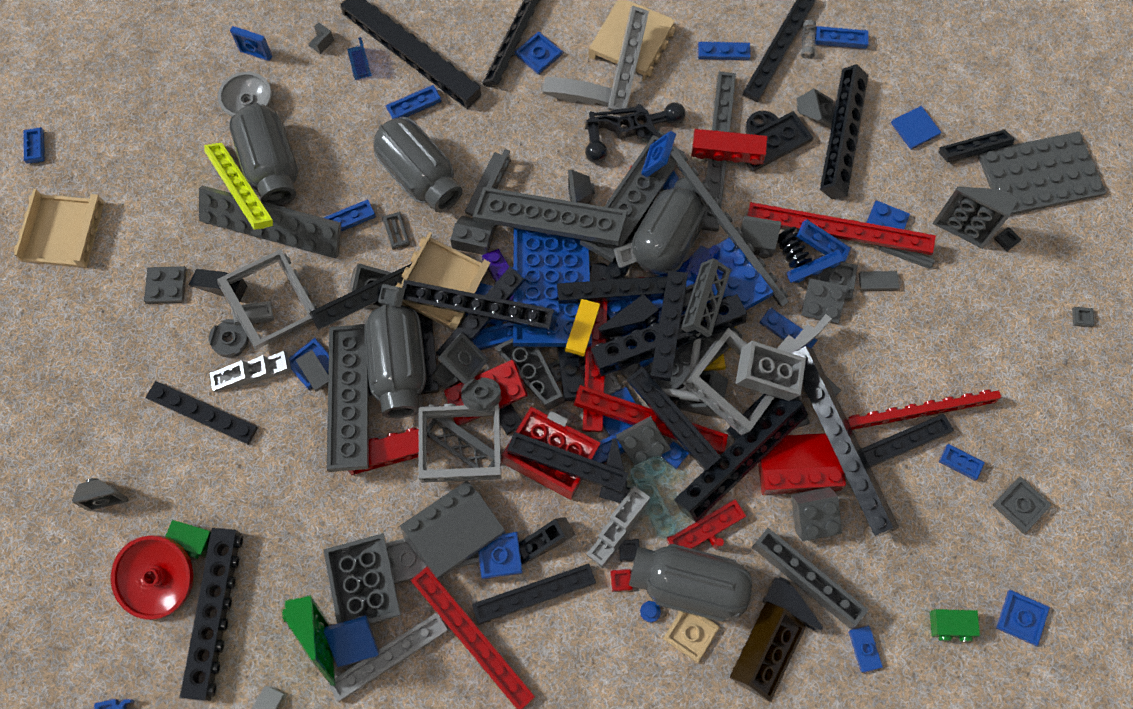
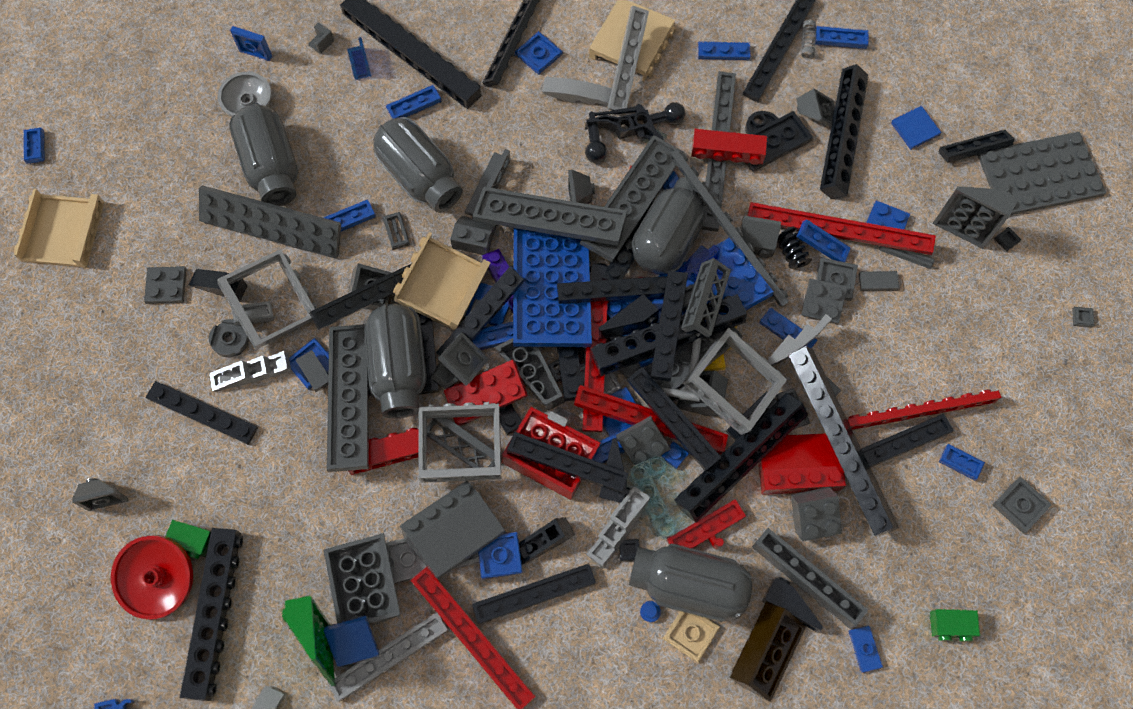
neon yellow plate [204,142,273,230] -> none
dark grey tile [378,284,405,308] -> none
black brick [402,280,558,331] -> none
dark grey tile [461,378,501,411] -> none
yellow tile [565,299,600,356] -> none
red tile [610,569,633,592] -> none
light grey plate [613,243,637,267] -> none
blue tile [641,131,676,178] -> none
light grey brick [736,341,806,401] -> none
blue plate [786,249,844,283] -> none
blue tile [996,590,1050,646] -> none

